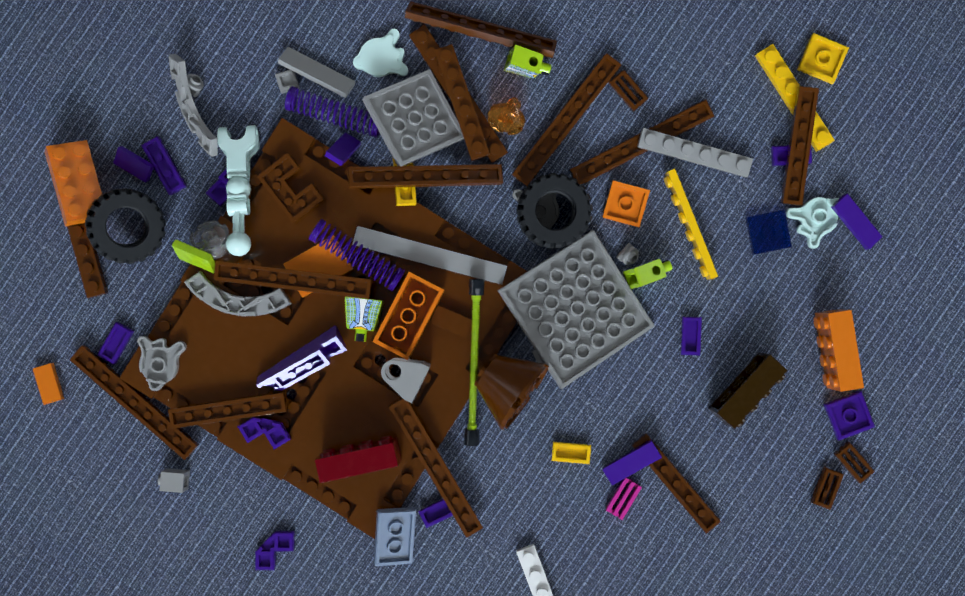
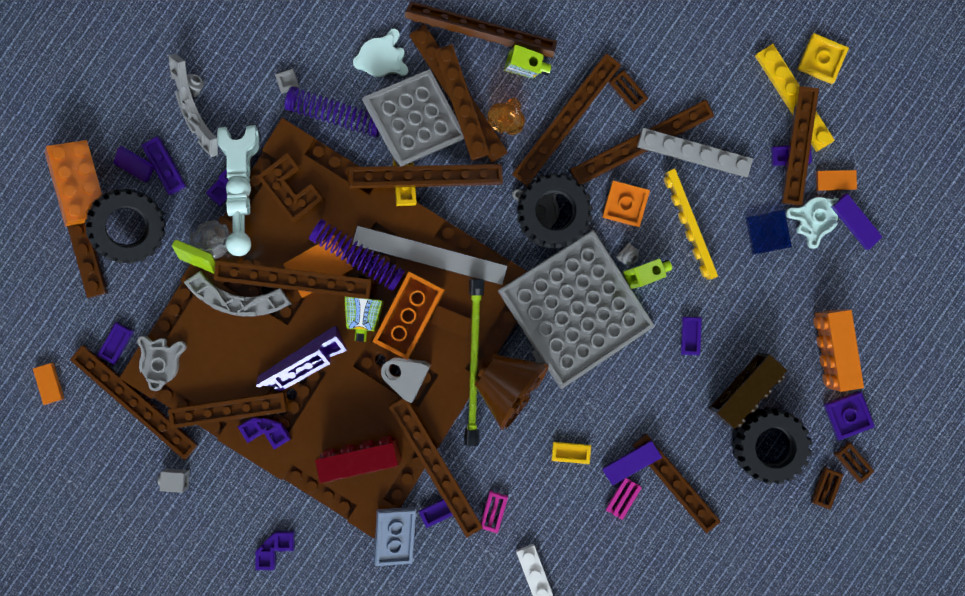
light grey tile [278,47,355,98] -> none
dark purple tile [325,132,361,166] -> none
none -> dark pink tile [481,490,508,533]
none -> black tyre [731,407,812,484]
none -> orange tile [816,170,857,191]

